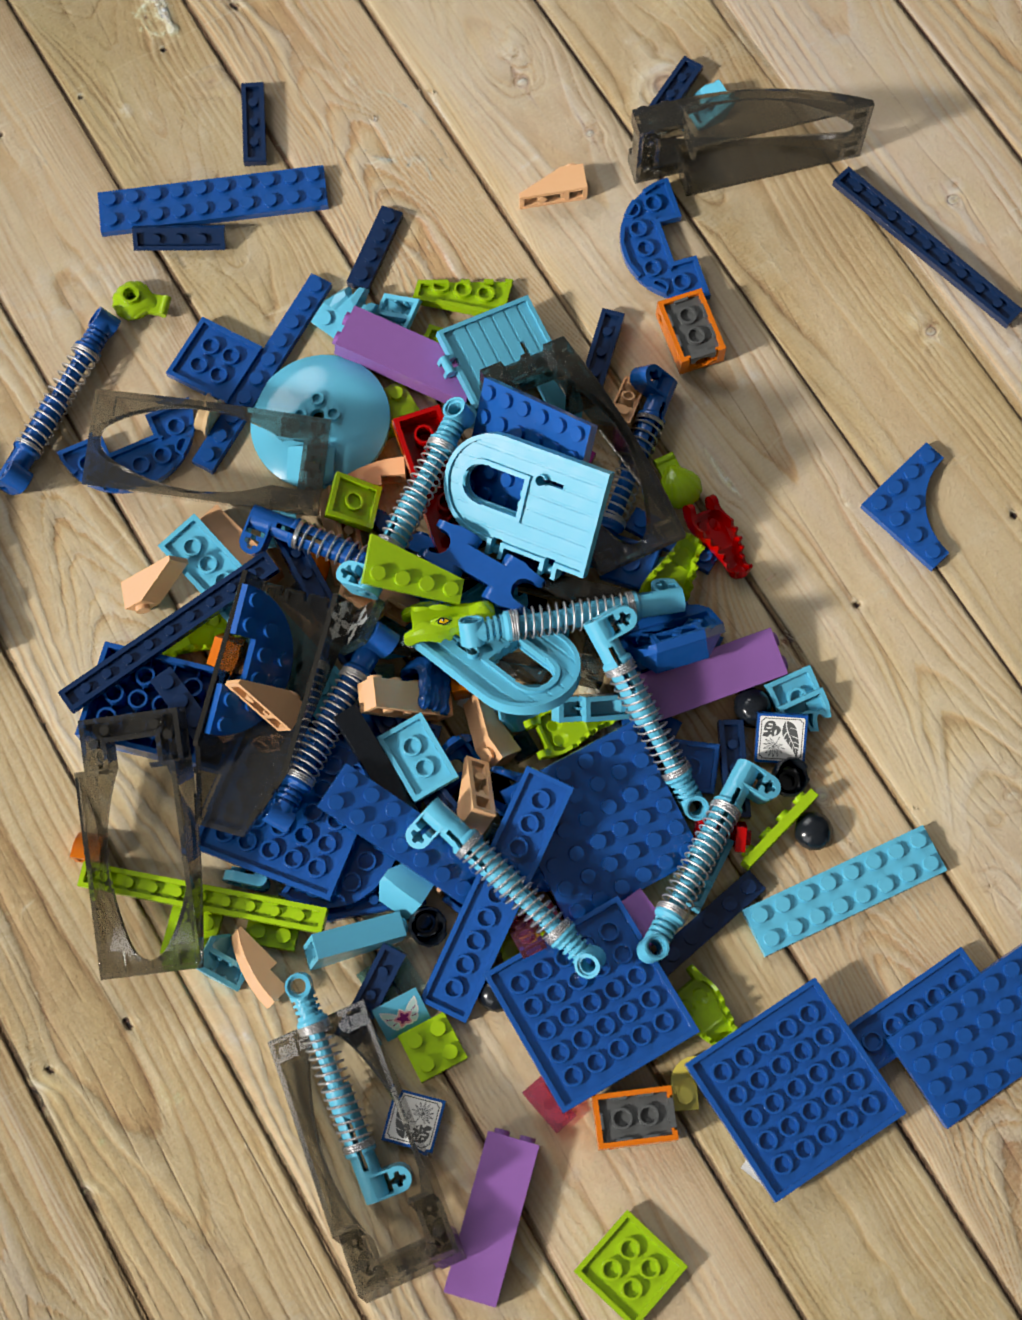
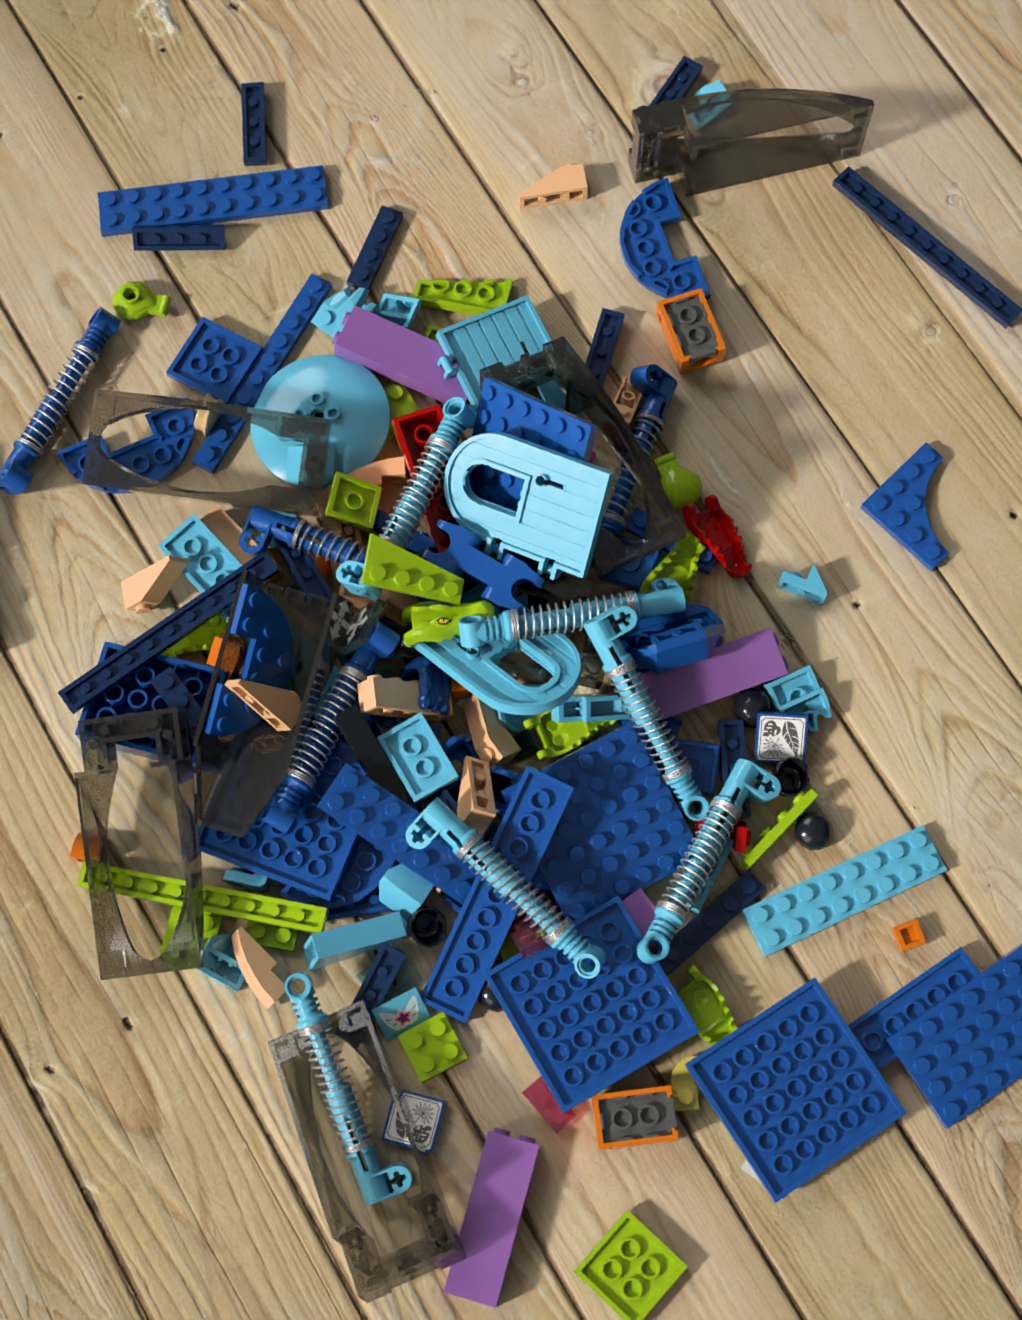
none -> medium azure slope [777,564,828,605]
none -> orange plate [891,919,927,953]

